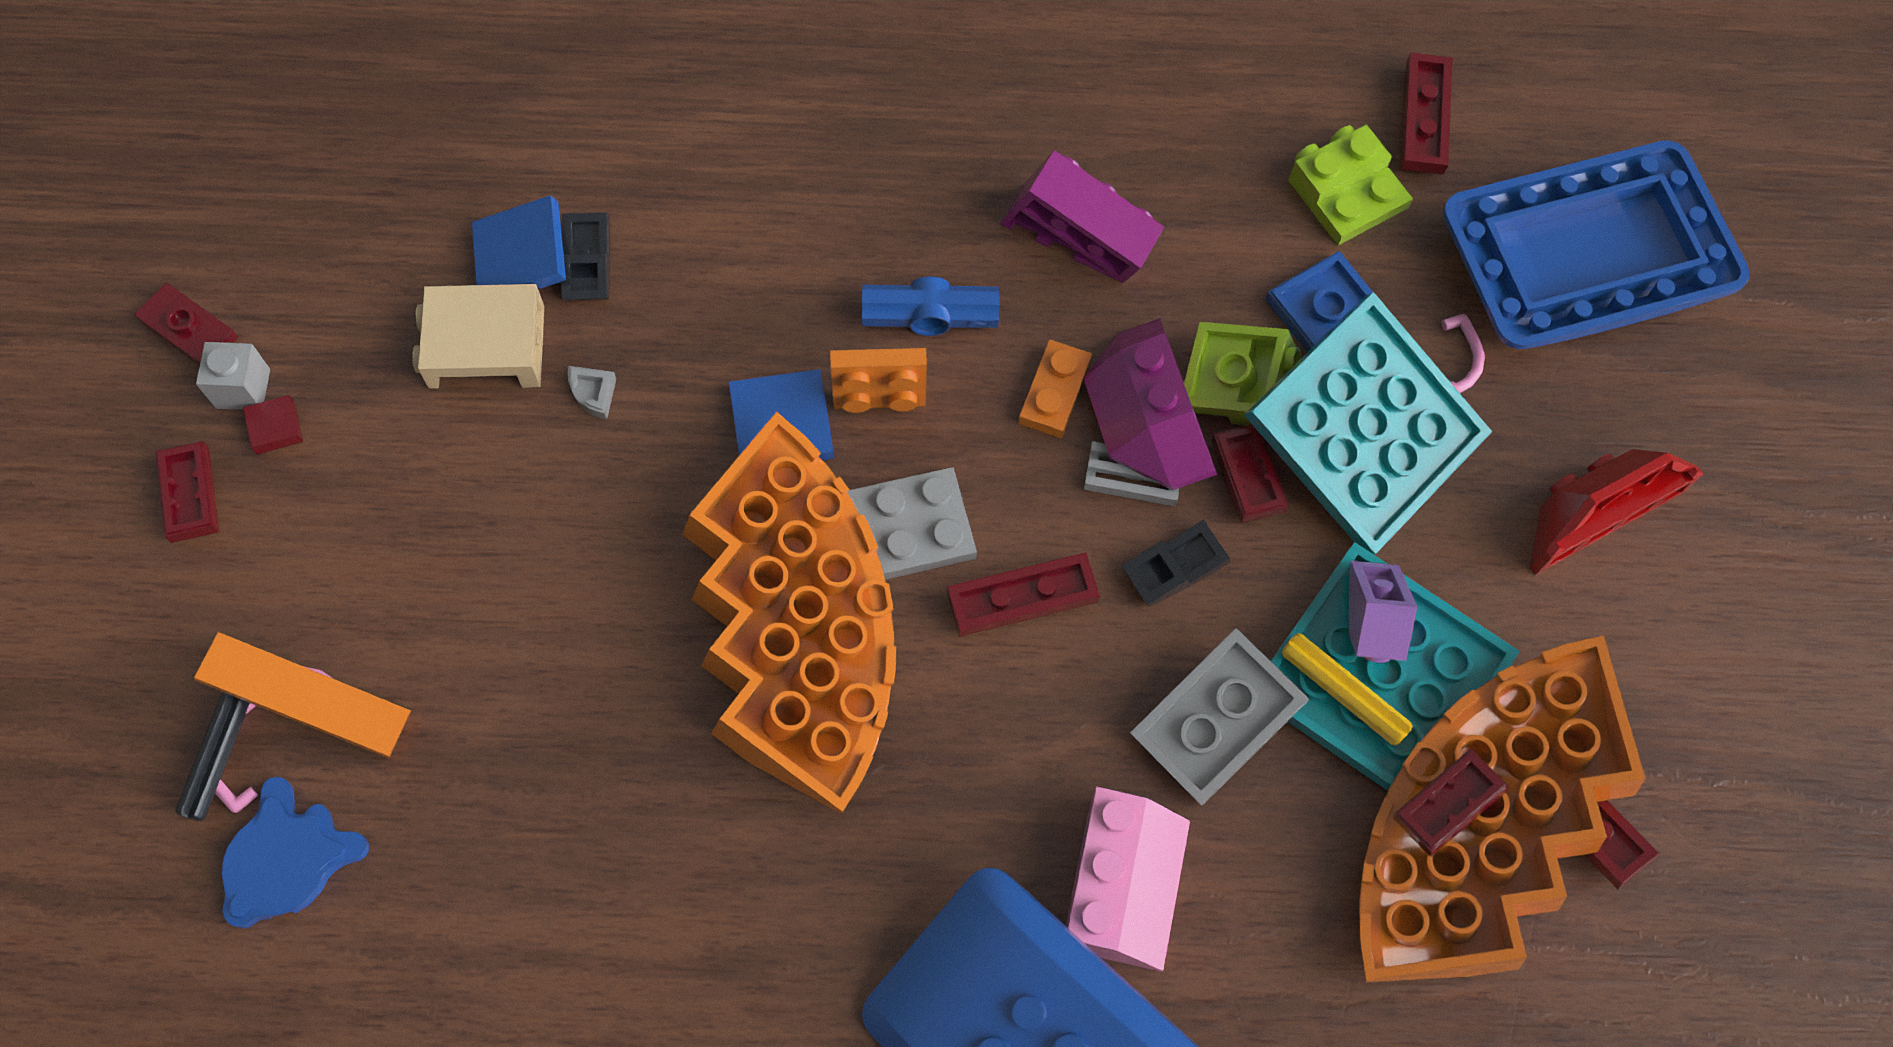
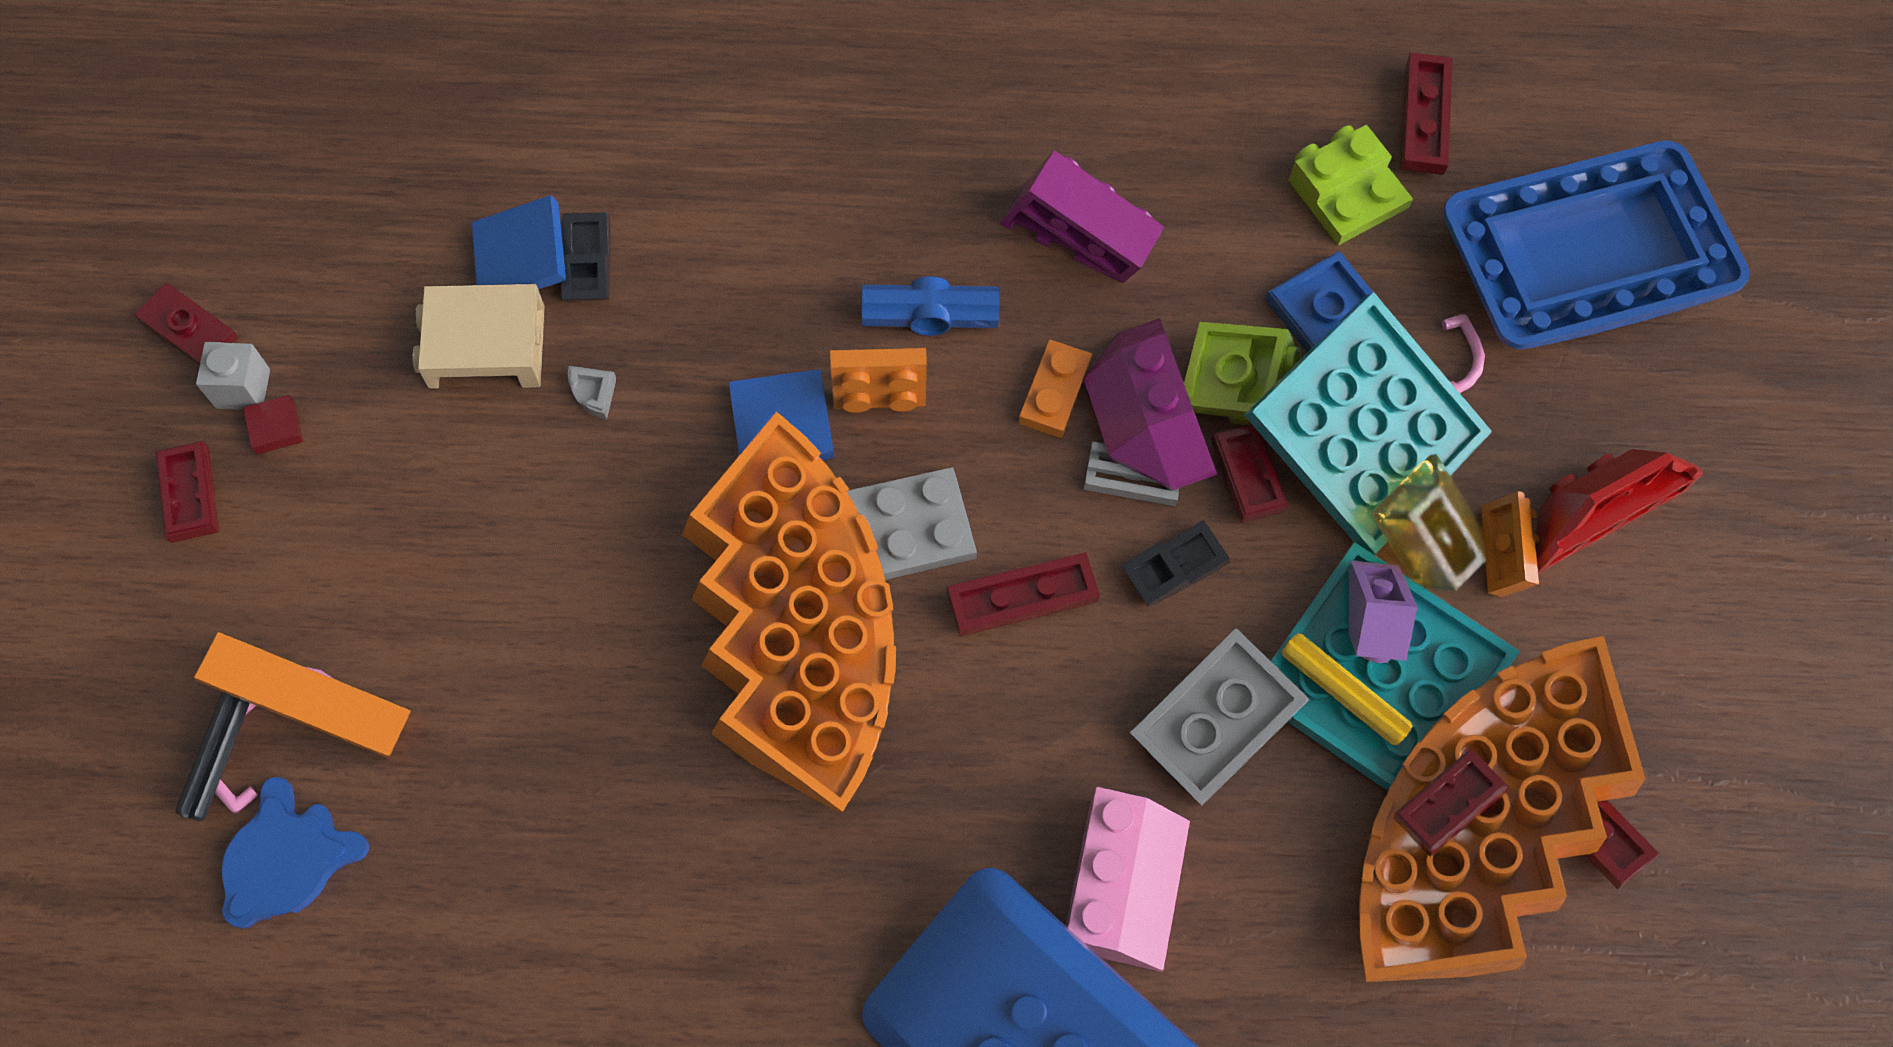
none -> clear yellow slope [1370,454,1486,591]
none -> orange plate [1481,491,1539,597]

